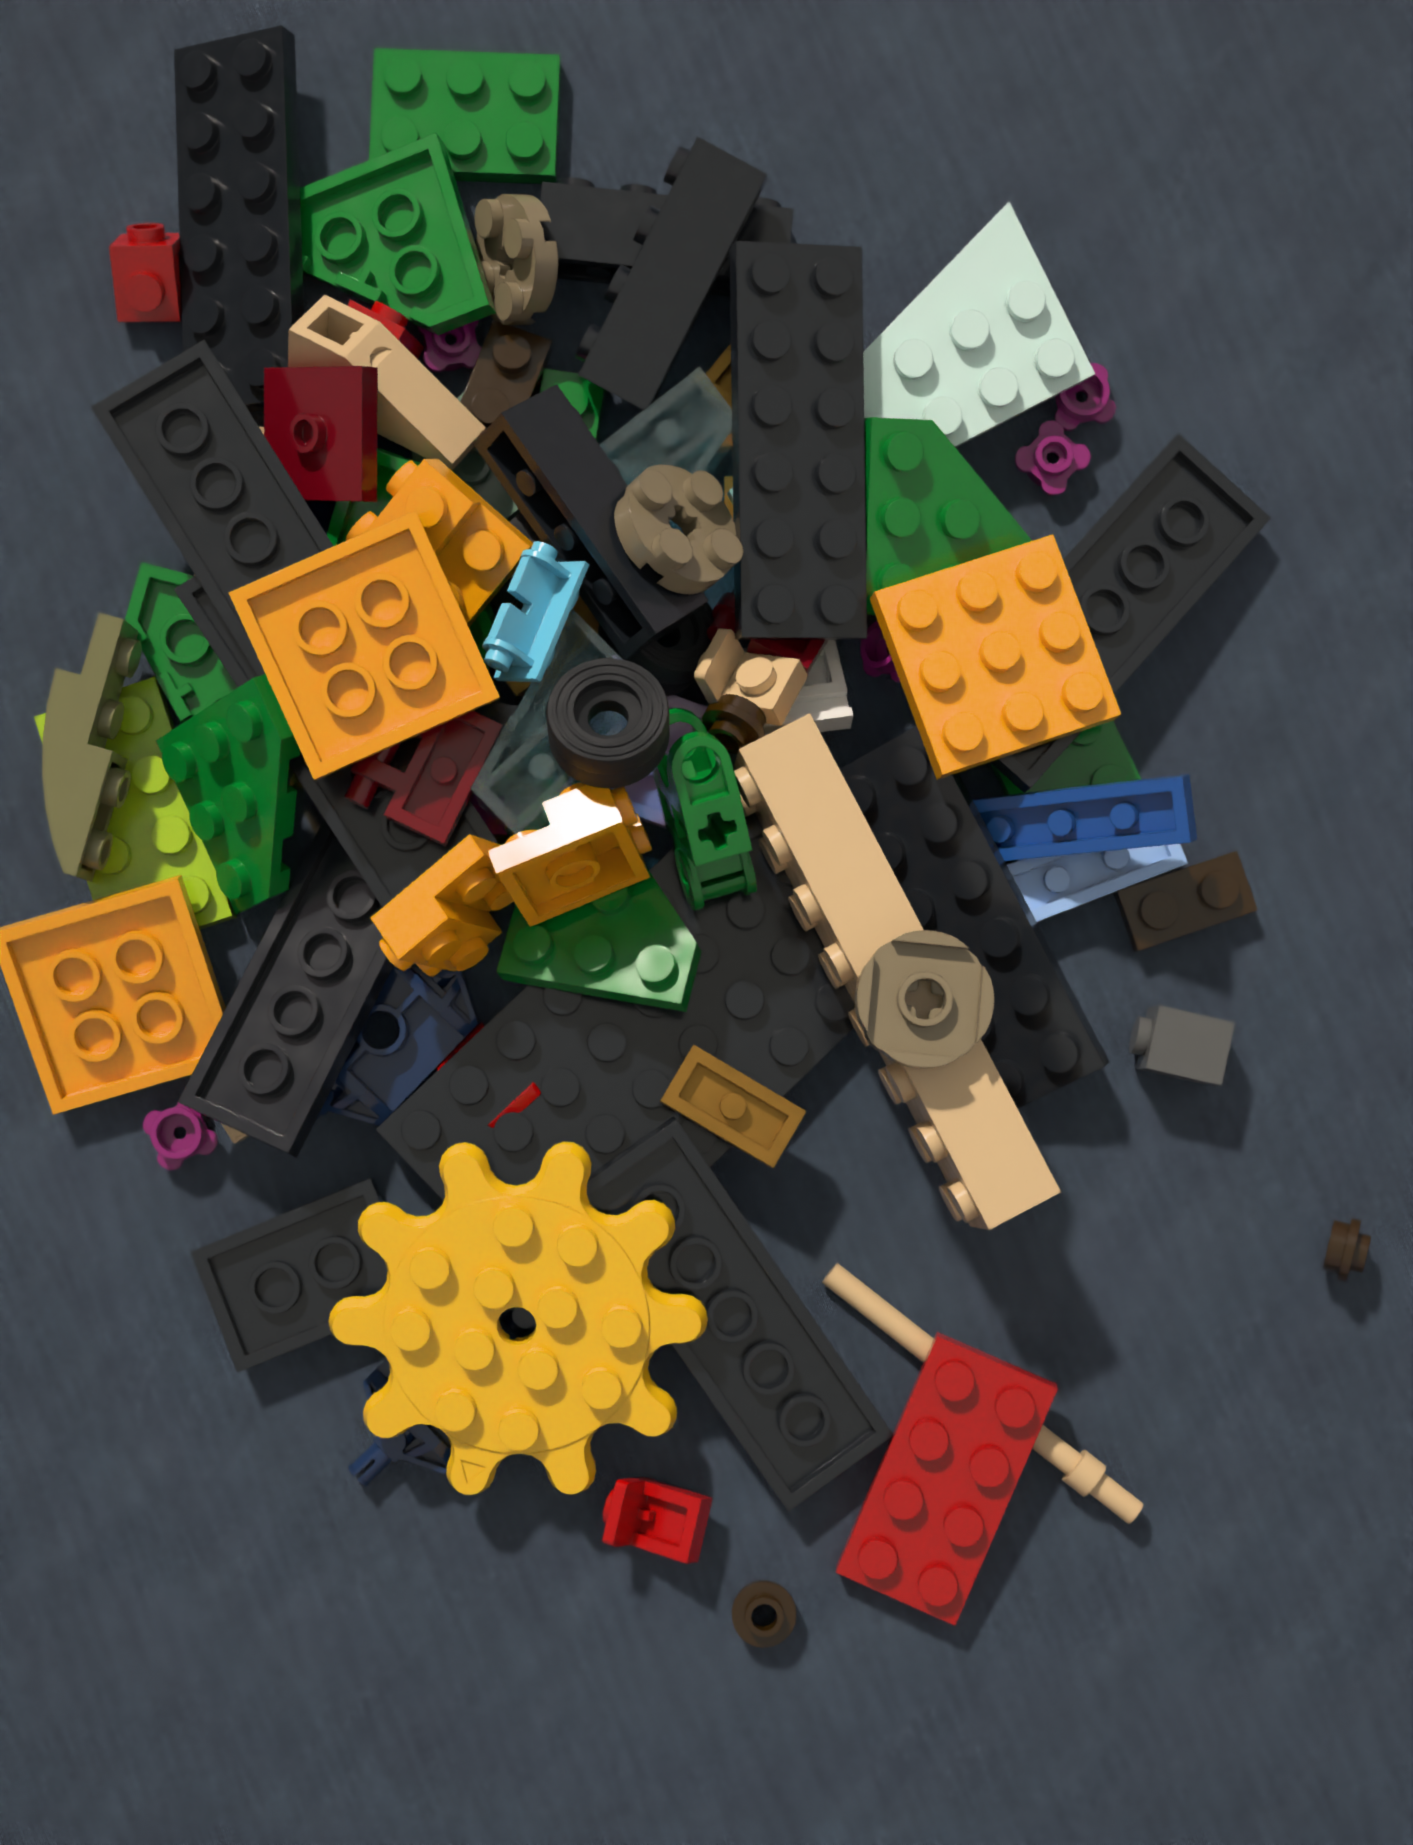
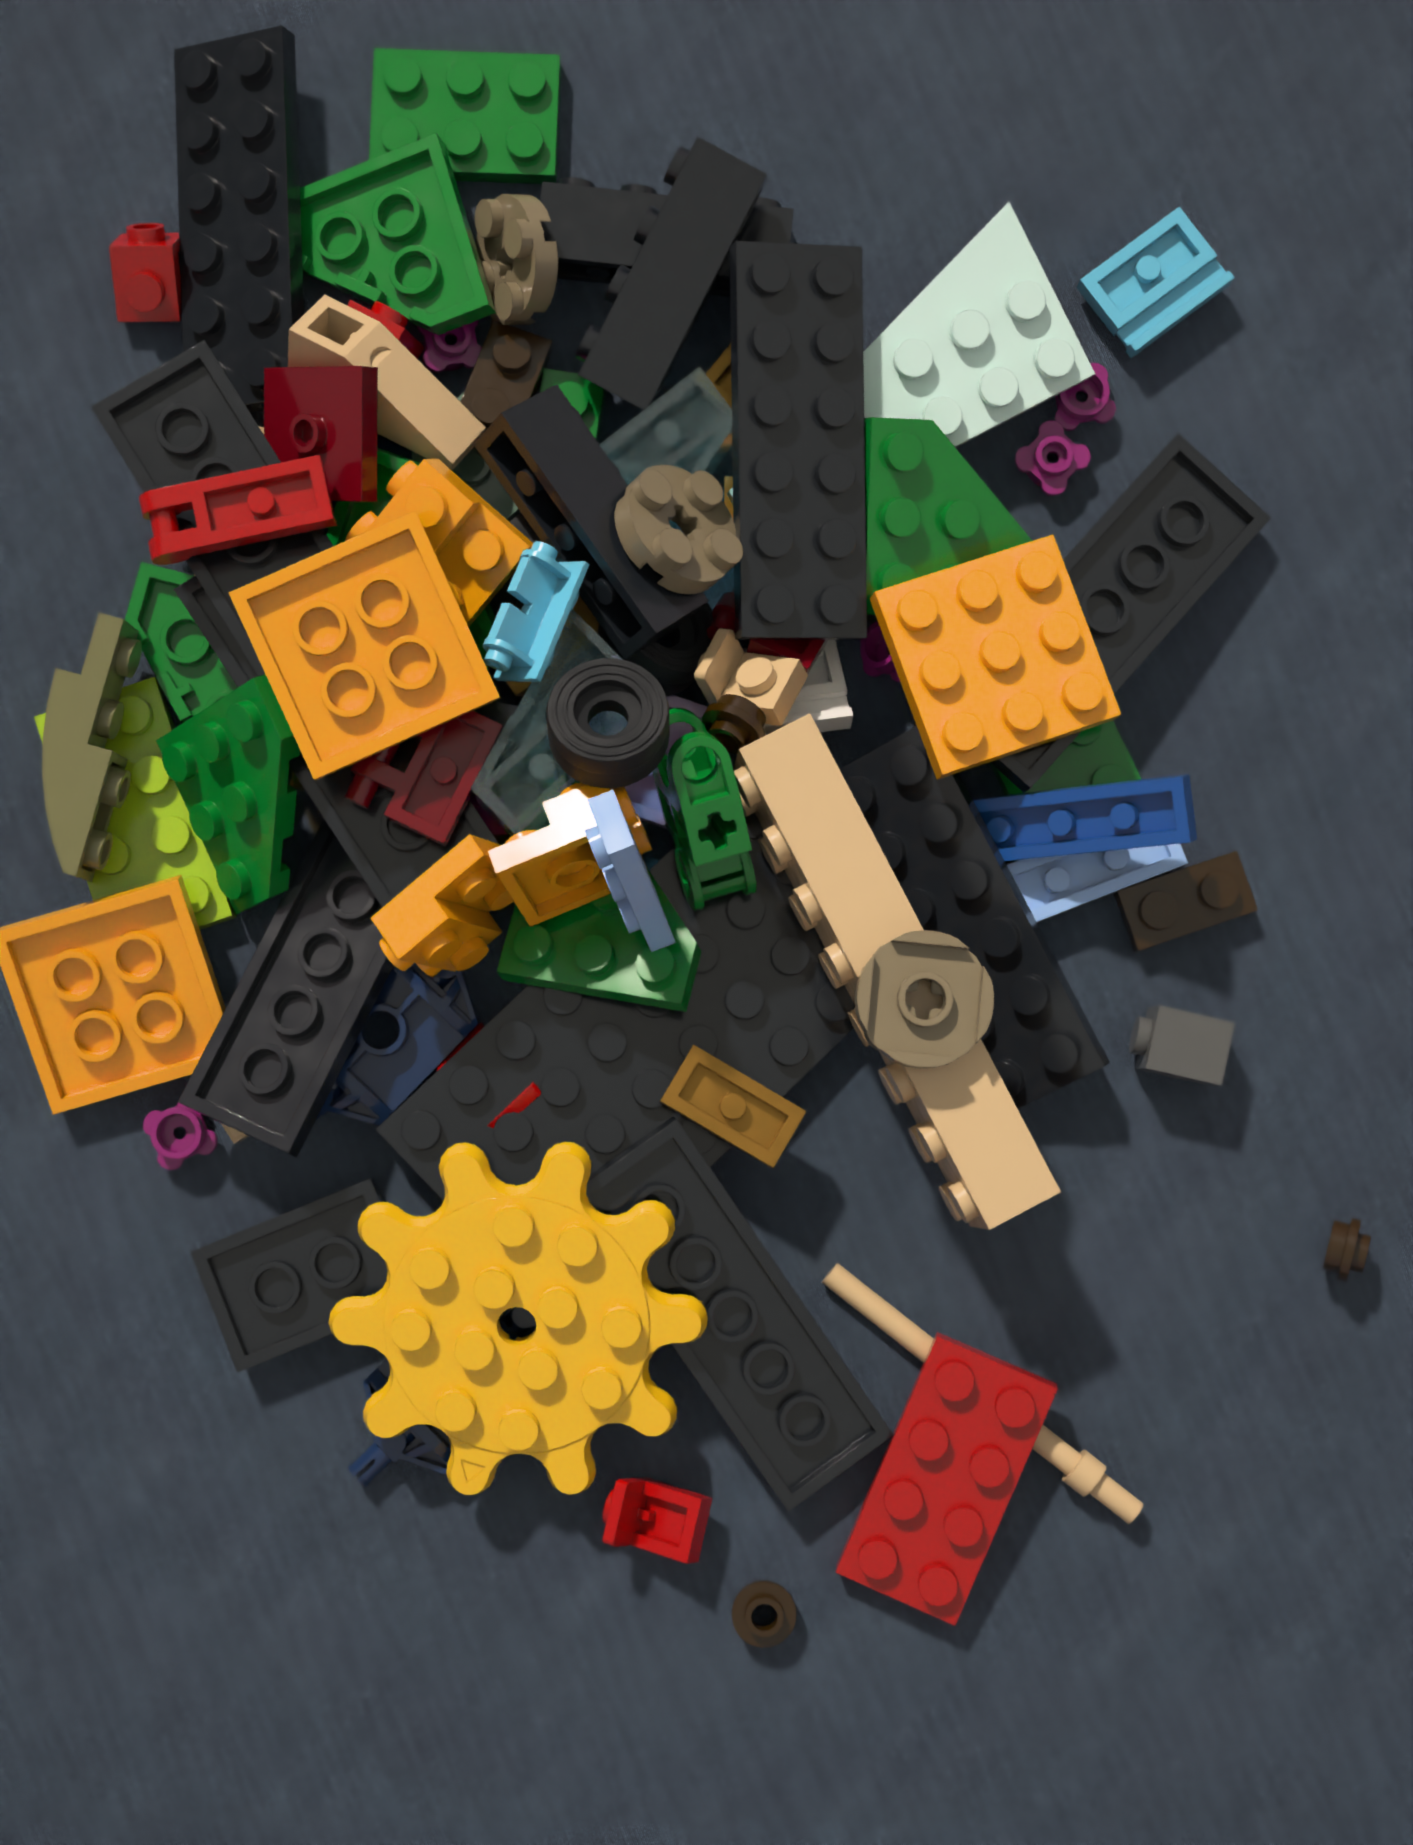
none -> red plate [139,455,337,565]
none -> light blue plate [585,790,676,952]
none -> medium azure plate [1076,206,1235,358]

